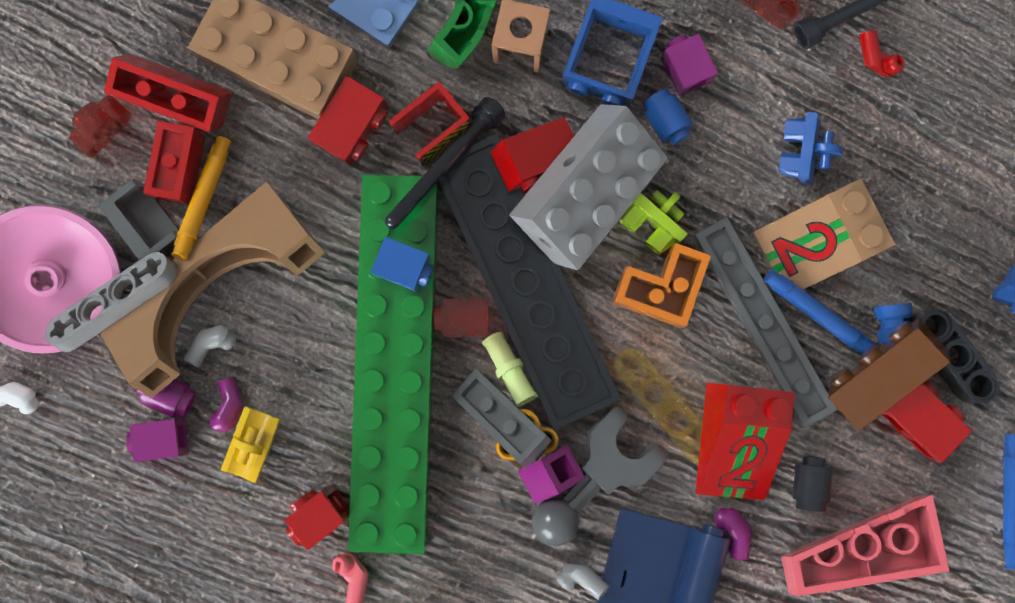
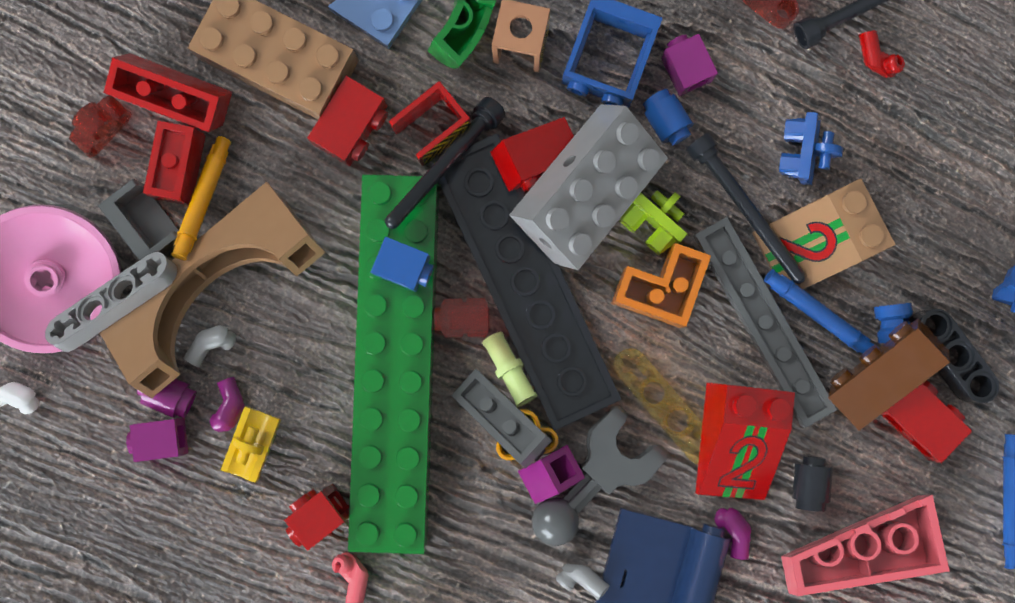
none -> black piece [686,132,806,284]

